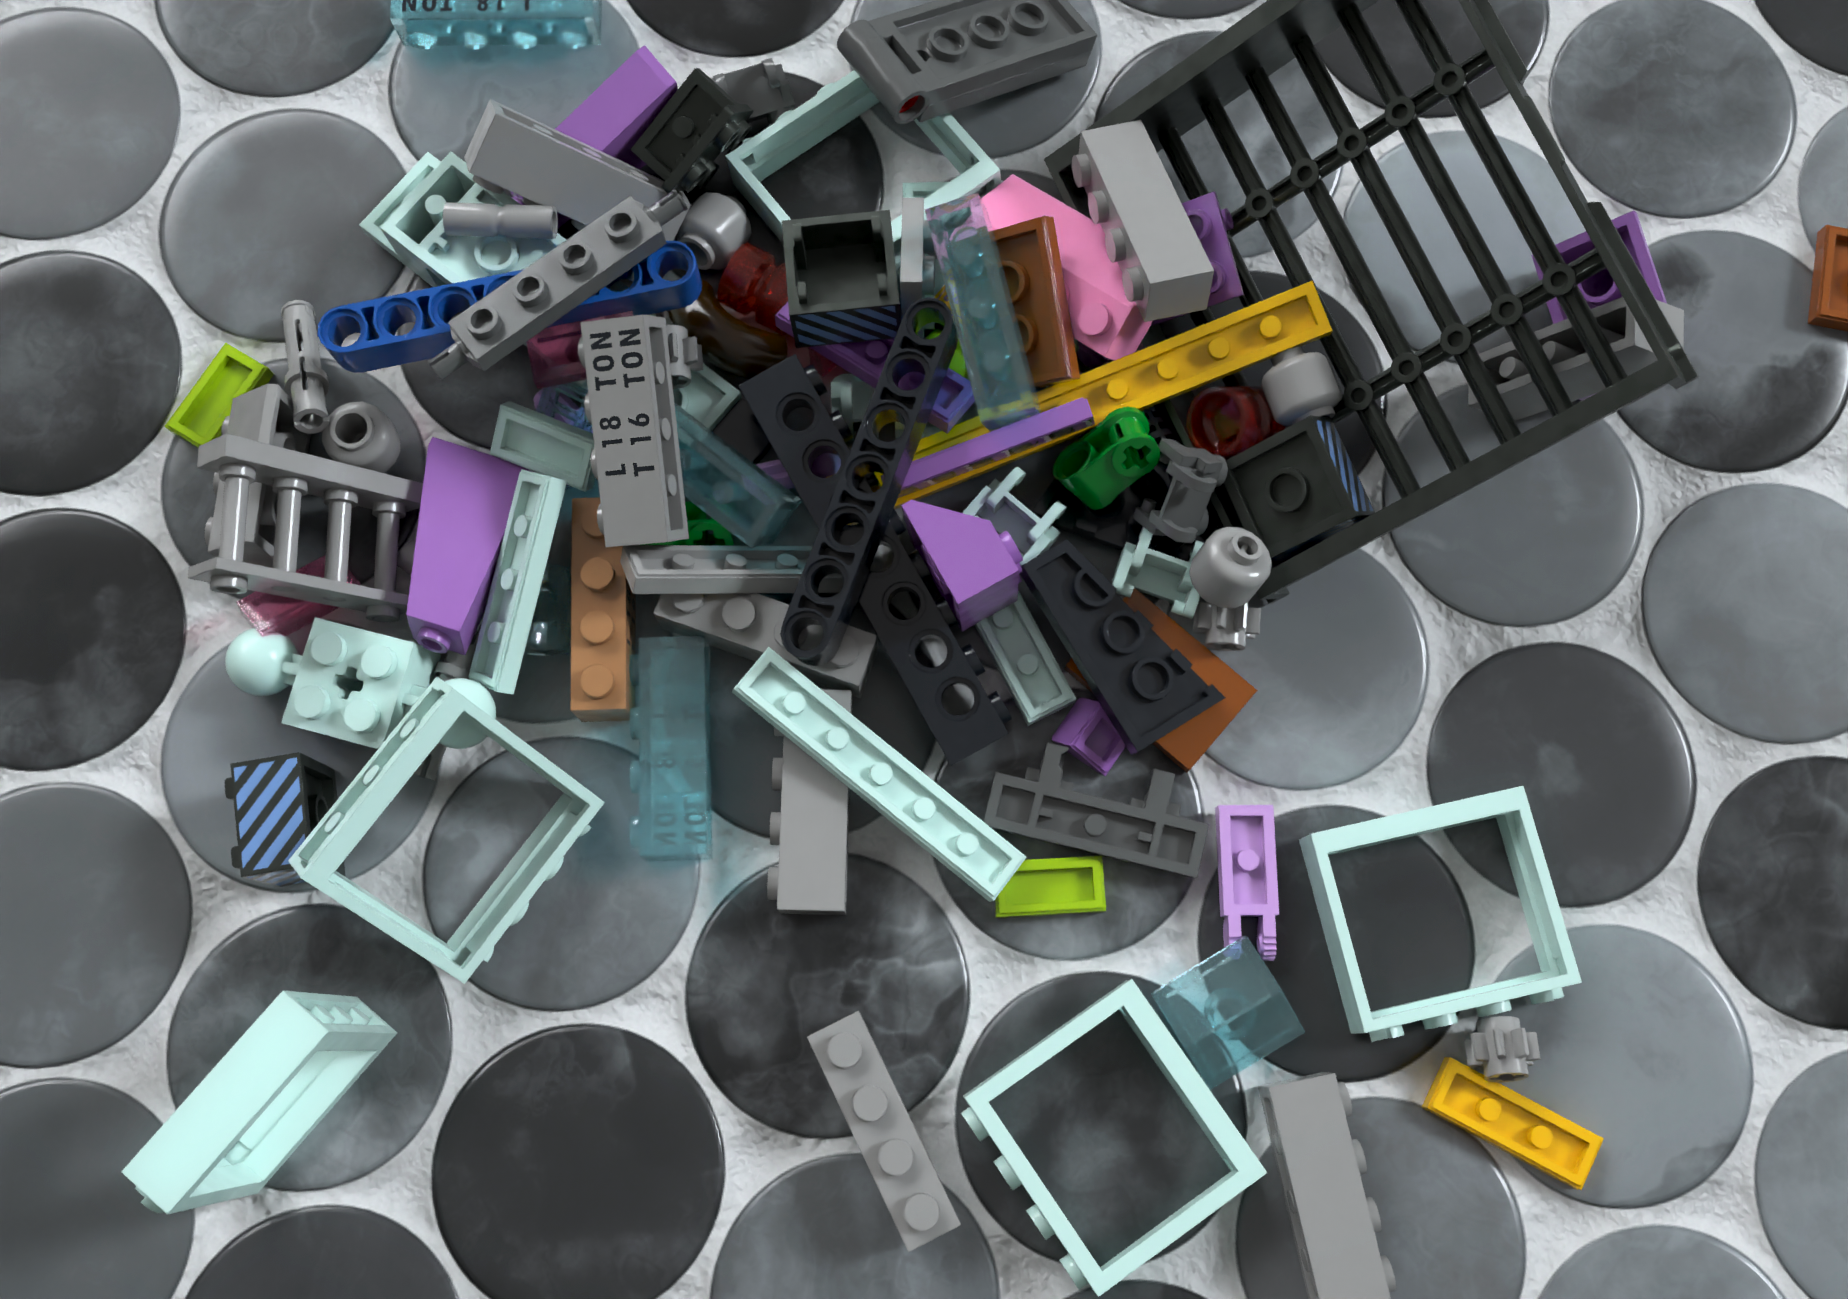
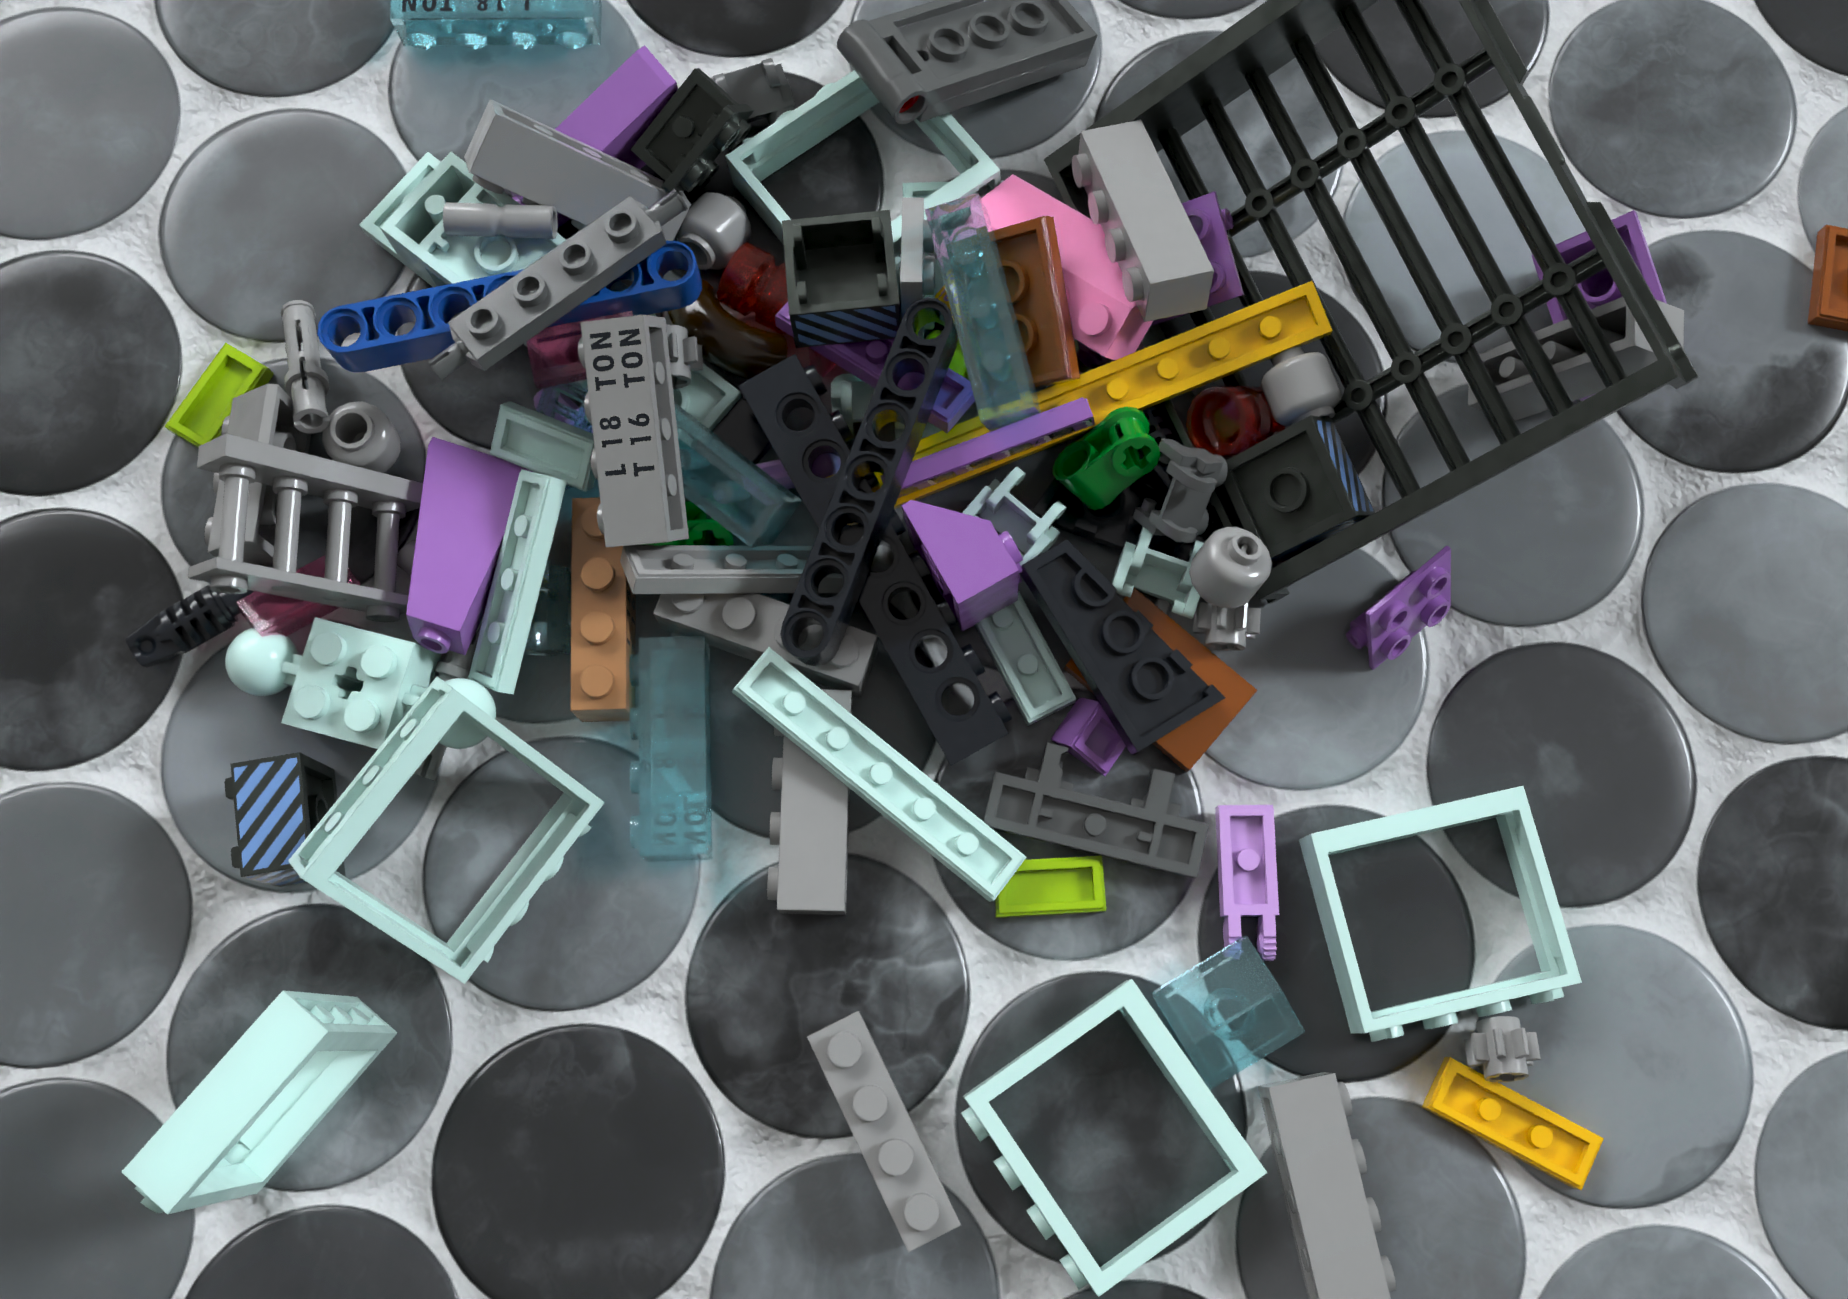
none -> black hinge [125,564,275,667]
none -> medium lavender hinge [1346,546,1451,670]

